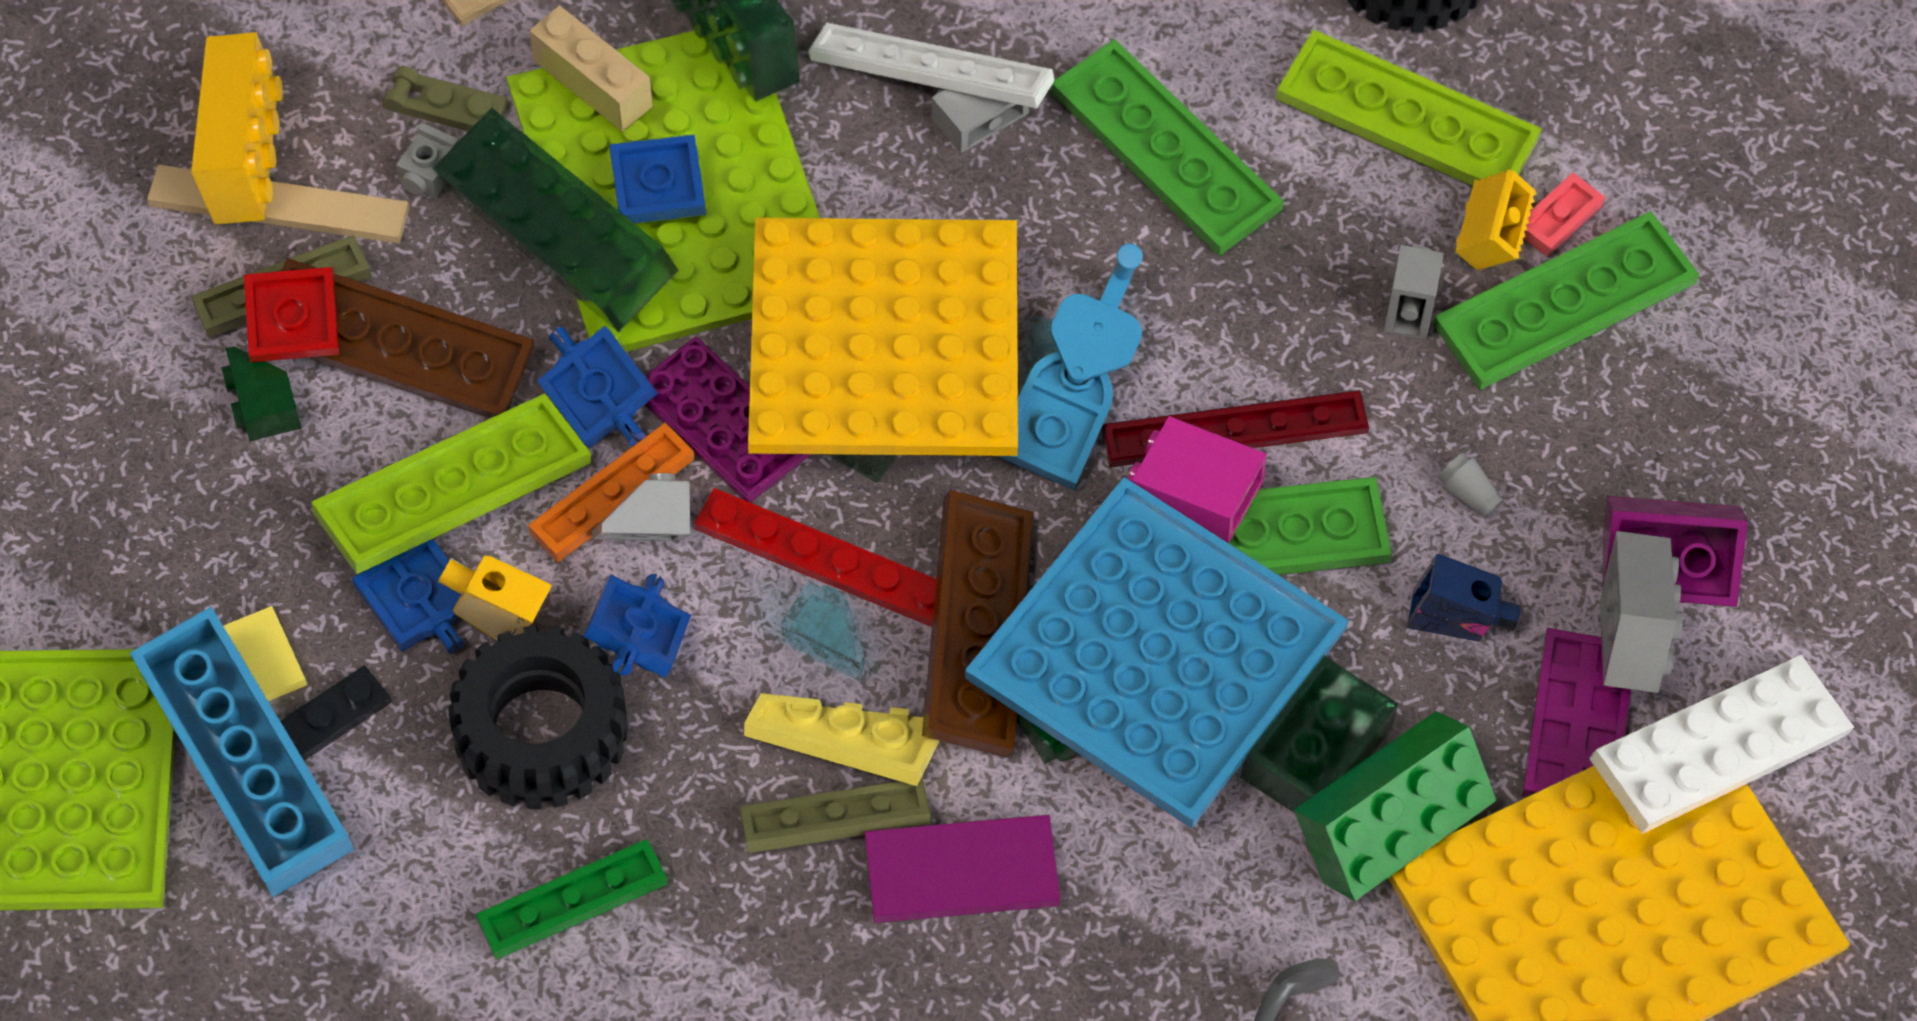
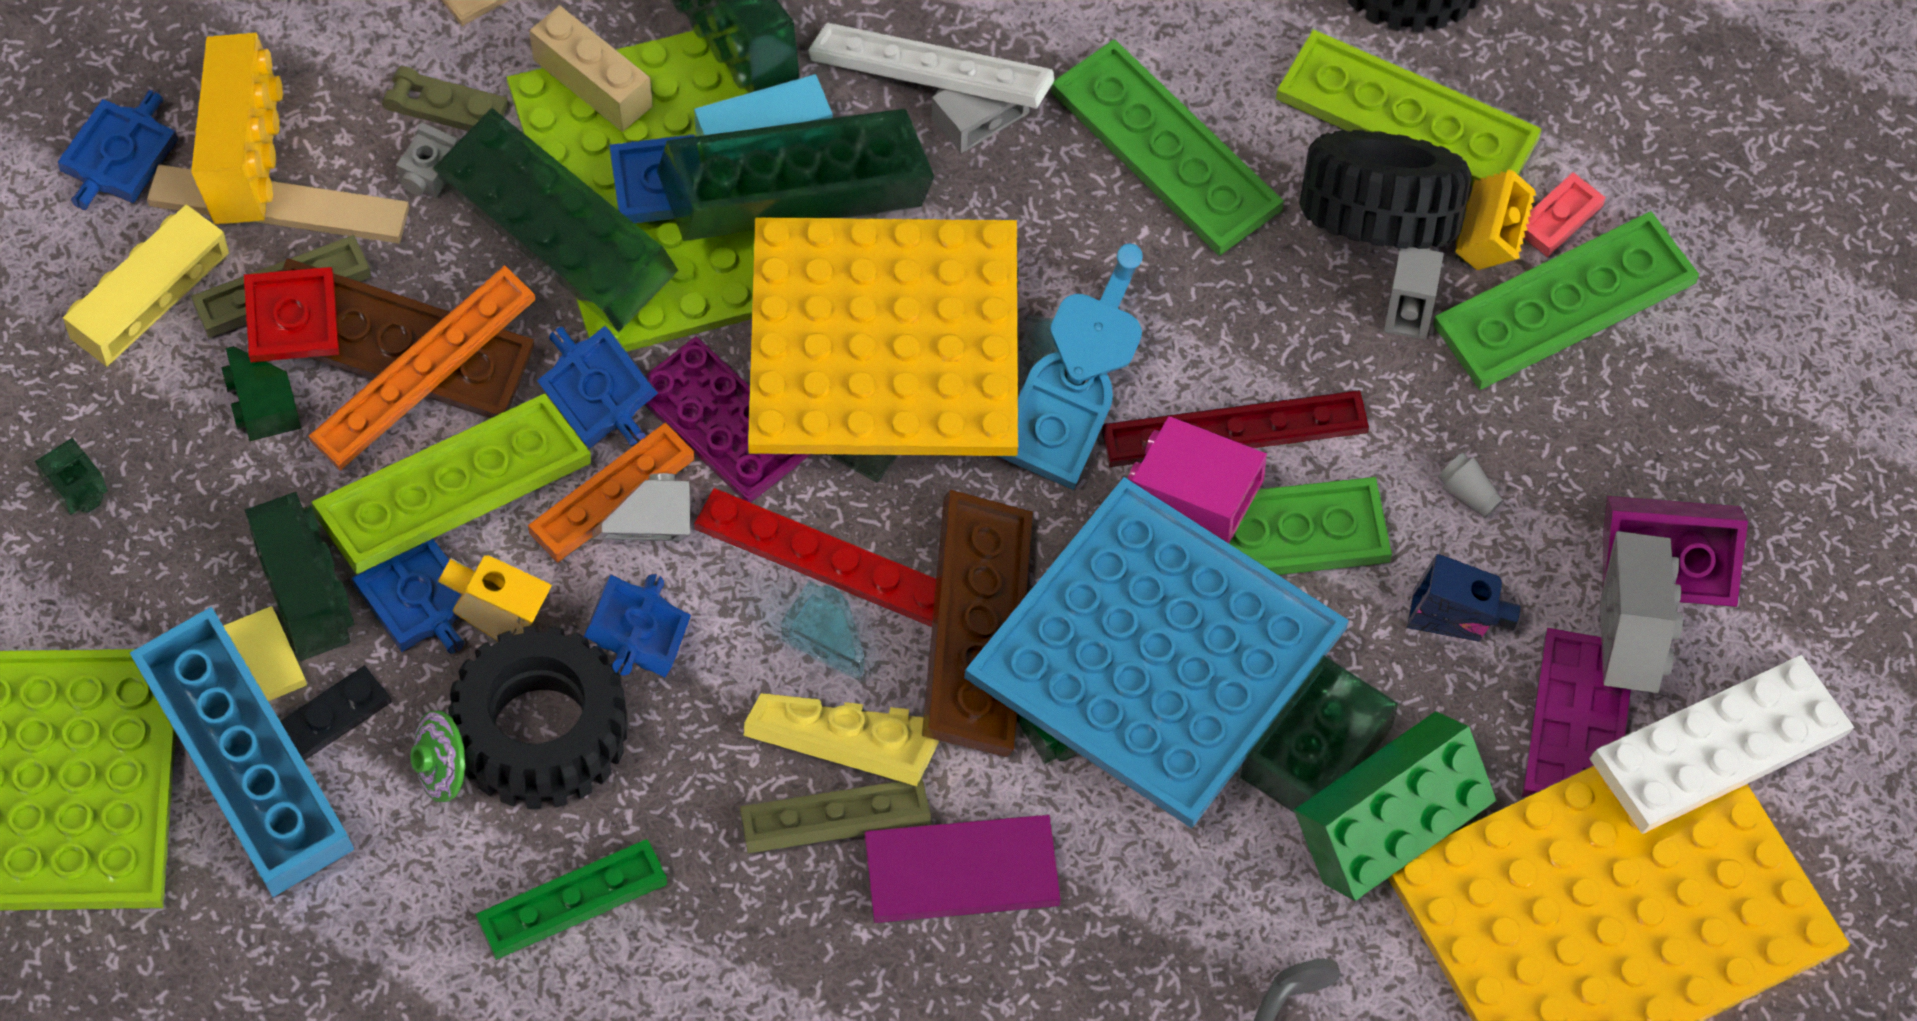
none -> clear green brick [35,437,108,515]
none -> blue plate [57,90,178,210]
none -> light yellow brick [63,204,229,367]
none -> clear green brick [244,492,355,662]
none -> orange tile [309,265,535,471]
none -> bright green dish [410,711,465,802]
none -> clear green brick [657,108,935,241]
none -> medium azure brick [694,74,833,173]
none -> black tyre [1299,130,1471,249]

